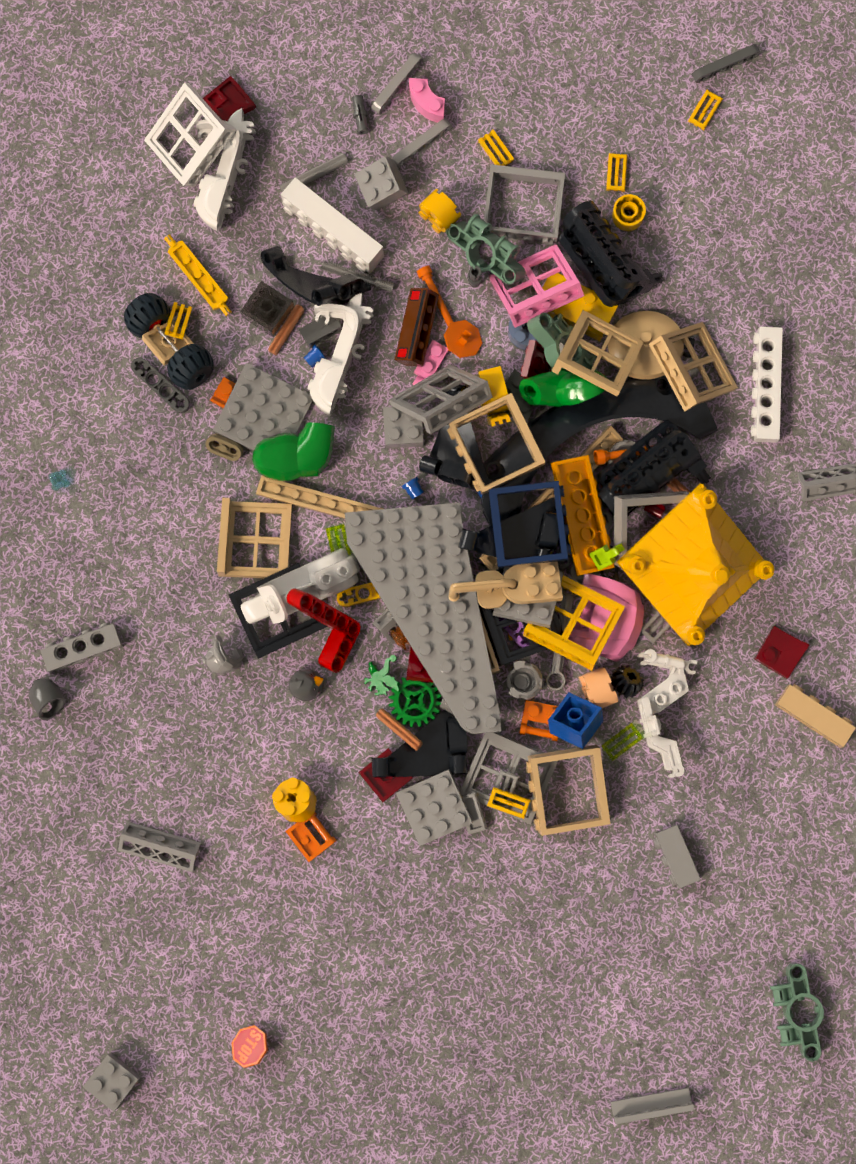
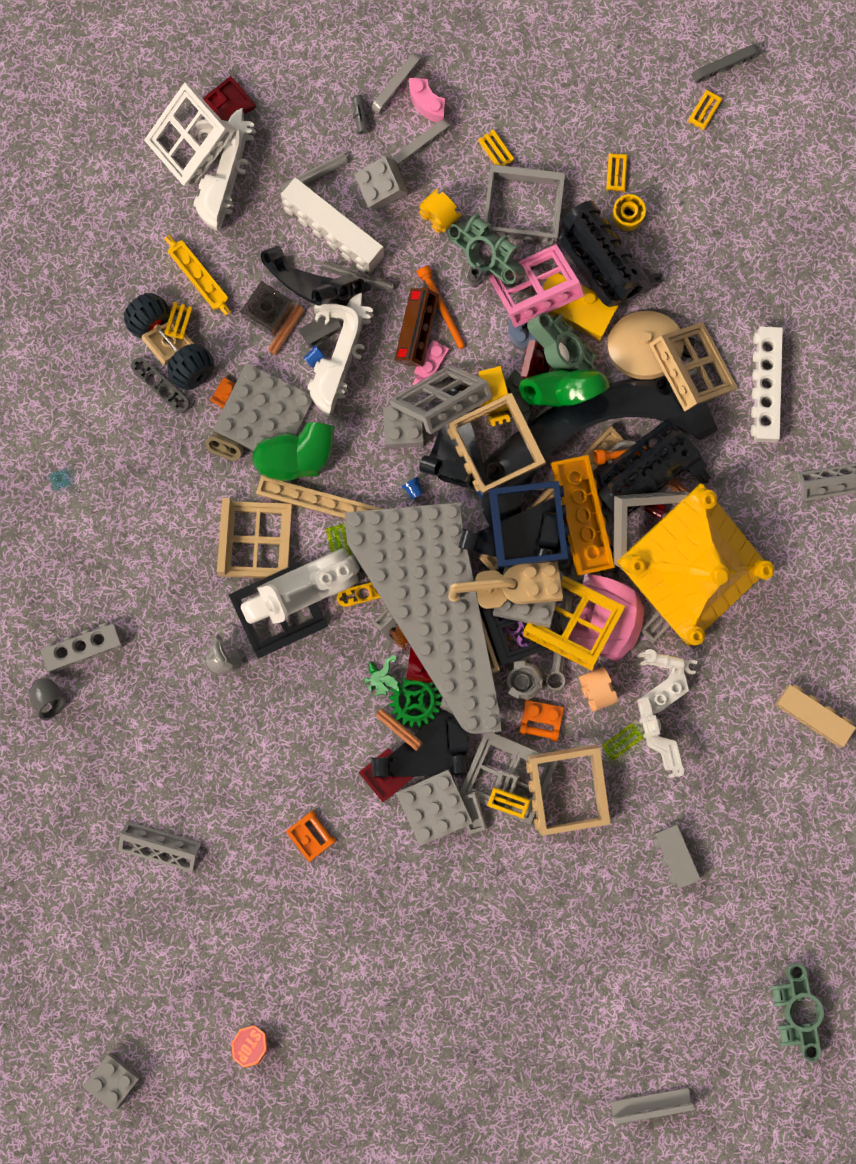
yellow brick [272,777,317,823] -> none
red beam [287,588,361,673] -> none
dark grey piece [288,669,324,701] -> none
orange piece [444,320,482,358] -> none
blue brick [548,692,604,749] -> none
tan window [551,310,644,396] -> none
lime plate [589,543,625,570] -> none
black gear [610,665,644,698] -> none
dark red plate [754,626,809,679] -> none

